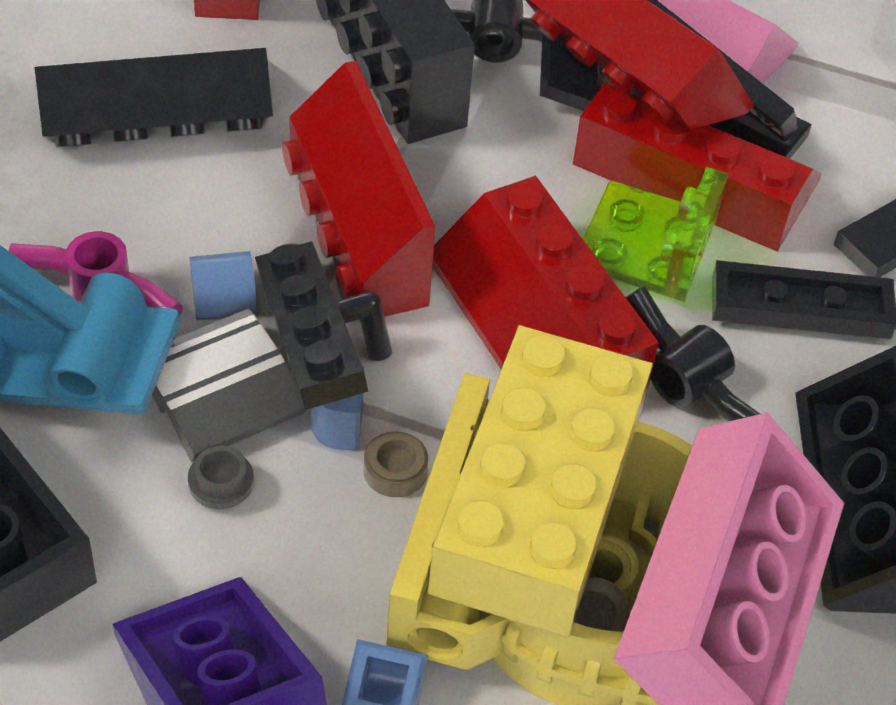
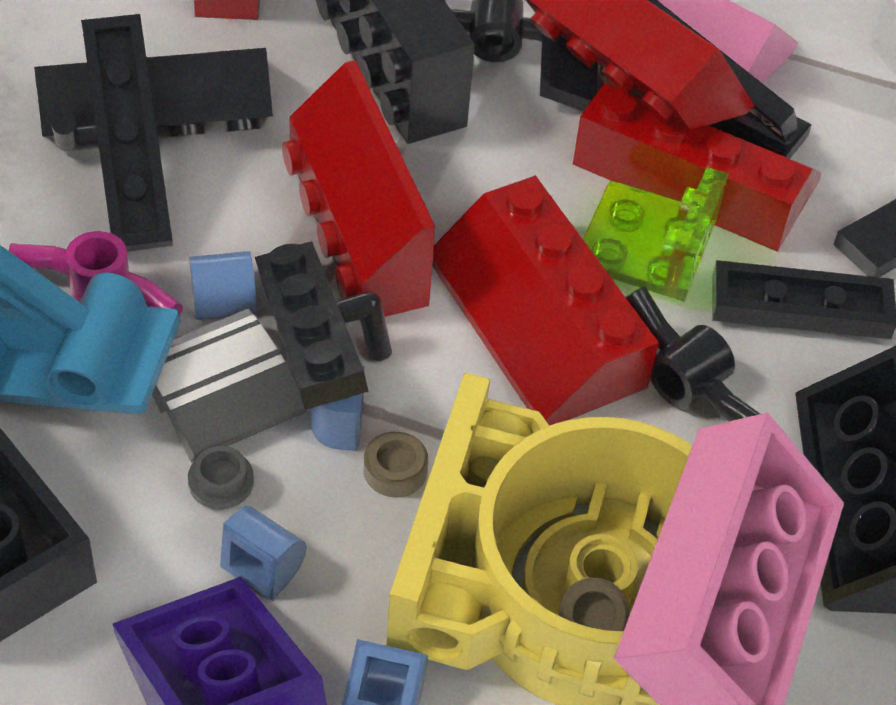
light yellow brick [428,325,653,638] -> none
none -> black plate [51,14,173,251]
none -> medium blue brick [220,506,307,601]

